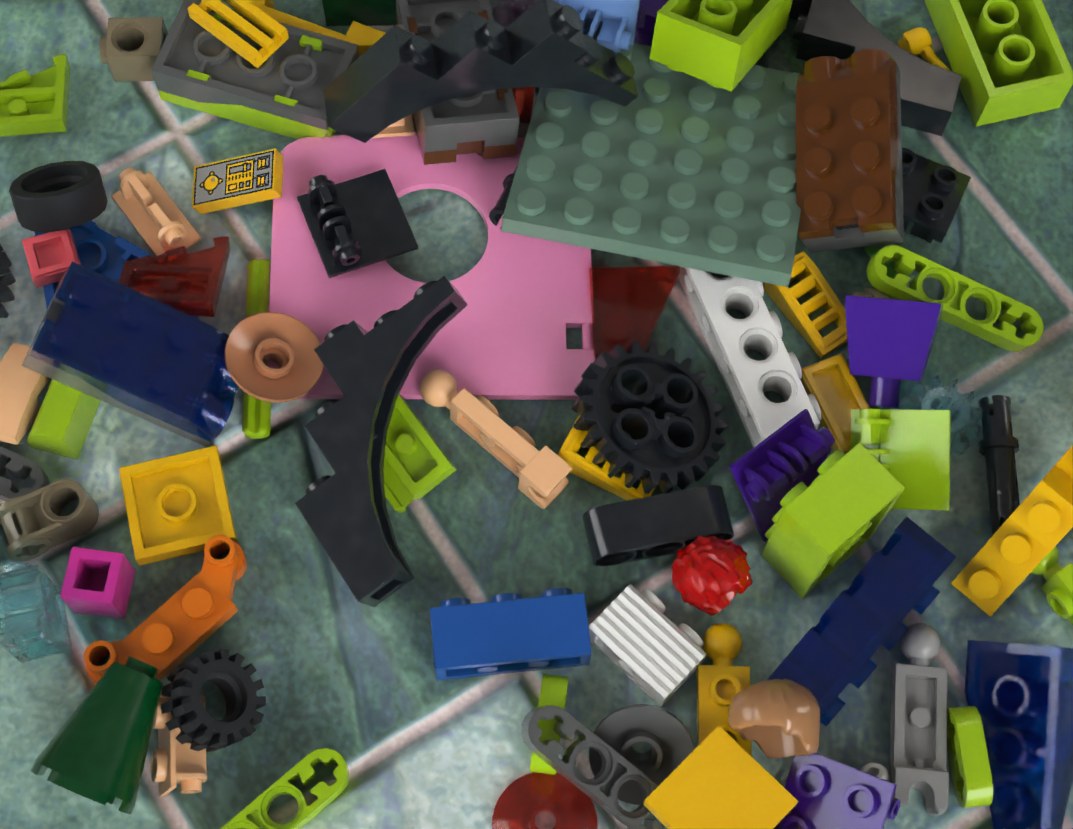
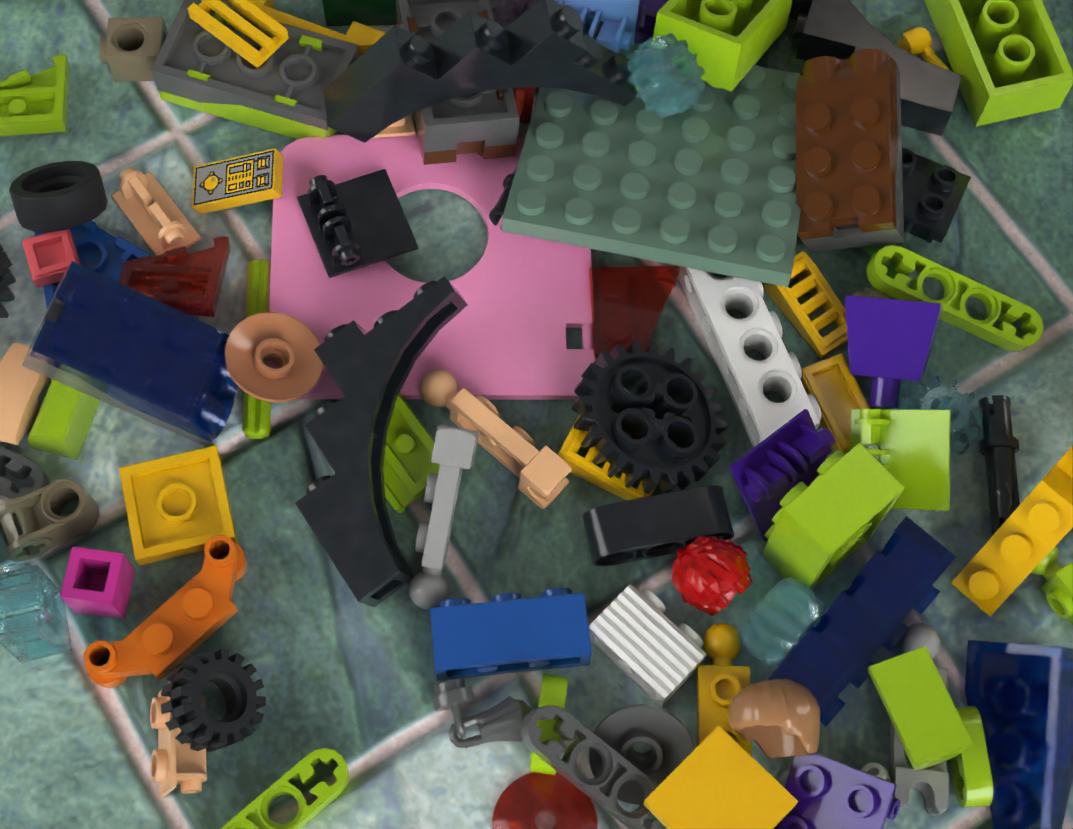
dark green cone [30,656,163,814] -> none
none -> light grey plate [409,424,479,610]
none -> dark grey piece [432,678,532,748]
none -> clear light blue gear [627,33,706,118]
none -> clear light blue gear [739,577,823,667]
none -> lime brick [867,646,973,770]

